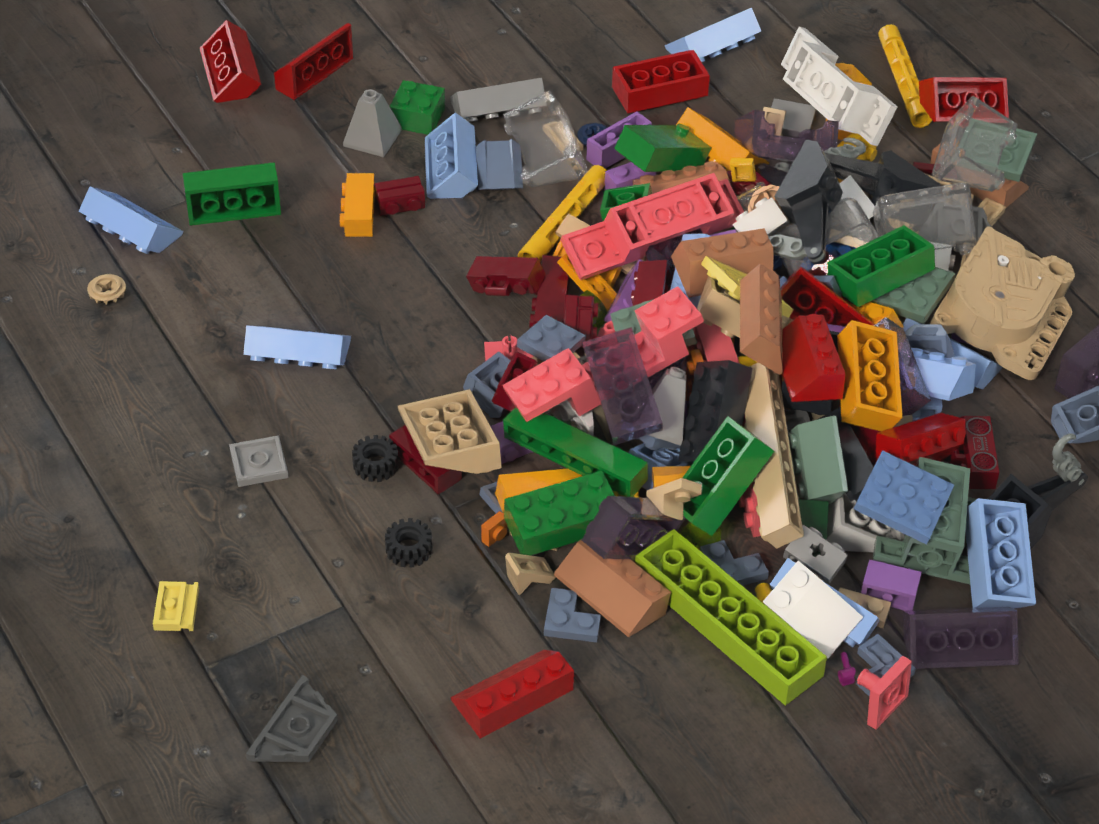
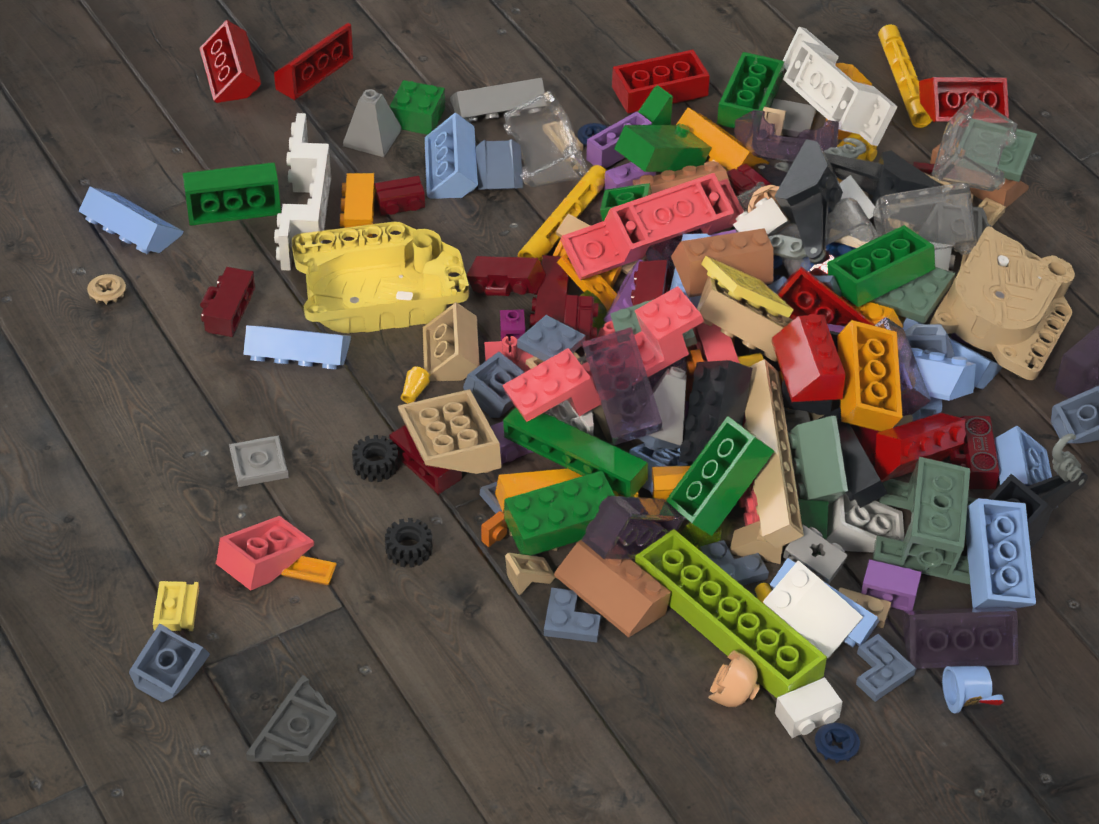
red slope [451,650,574,739] -> none
dark red brick [492,352,538,411] -> none
tan slope [646,478,702,520] -> none
light blue slope [664,8,761,62] -> none
yellow tile [730,158,756,182] -> none
nougat slope [740,264,783,375] -> none
magenta hand [838,652,856,686] -> none
medium blue plate [854,450,954,545] -> none
coral tile [857,656,912,730] -> none
none -> sand blue slope [129,623,210,702]
none -> dark red piece [200,267,255,337]
none -> coral slope [216,516,314,591]
none -> white bracket [274,113,331,270]
none -> light orange tile [280,556,337,585]
none -> light yellow piece [292,222,469,334]
none -> yellow cone [401,367,430,404]
none -> tan slope [423,302,480,381]
none -> magenta brick [500,310,525,341]
none -> green slope [638,85,673,125]
none -> light nougat cylinder [708,650,760,707]
none -> green brick [717,52,785,134]
none -> tan slope [730,521,785,564]
none -> white brick [775,677,842,738]
none -> dark blue gear [814,723,860,764]
none -> light blue hat [942,666,1004,713]
none -> light blue slope [994,426,1058,508]

